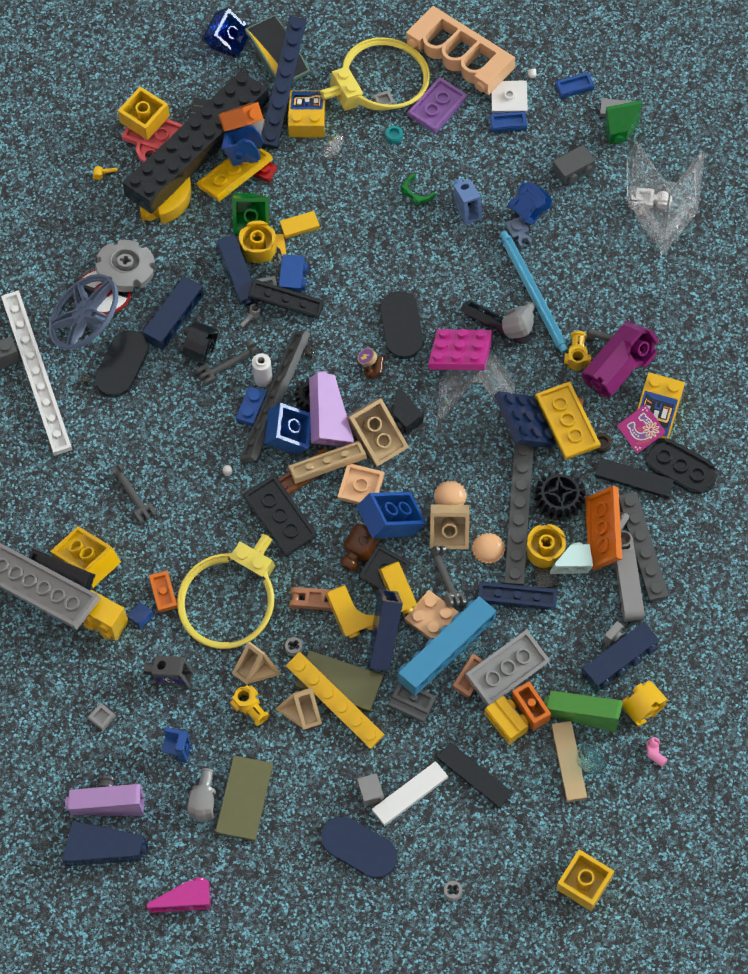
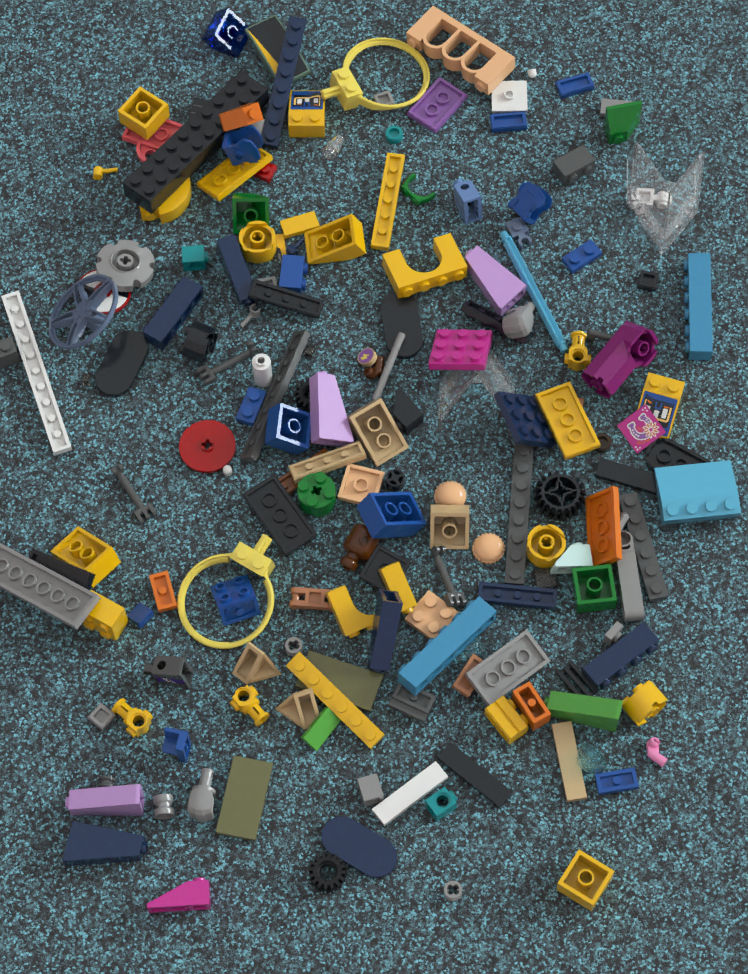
none -> yellow connector [112,698,153,738]
none -> light grey wheel [153,794,175,819]
none -> red piece [179,420,236,473]
none -> teal brick [181,245,209,272]
none -> blue bracket [210,575,261,626]
none -> dark blue hand [286,237,305,255]
none -> green brick [297,472,336,517]
none -> bright green tile [300,707,341,751]
none -> yellow slope [304,214,366,265]
none -> black tyre [309,853,346,893]
none -> yellow plate [371,152,405,251]
none -> light grey bar [372,332,405,400]
none -> yellow arch [382,233,467,299]
none -> black wheel [386,469,405,492]
none -> teal brick [425,787,457,822]
none -> lavender slope [465,245,526,316]
none -> black tile [557,661,598,696]
none -> blue plate [561,239,602,274]
none -> green brick [571,564,617,613]
none -> blue plate [594,767,639,795]
none -> black tile [637,270,659,292]
none -> medium azure slope [654,460,741,525]
none -> dark azure brick [683,253,713,360]

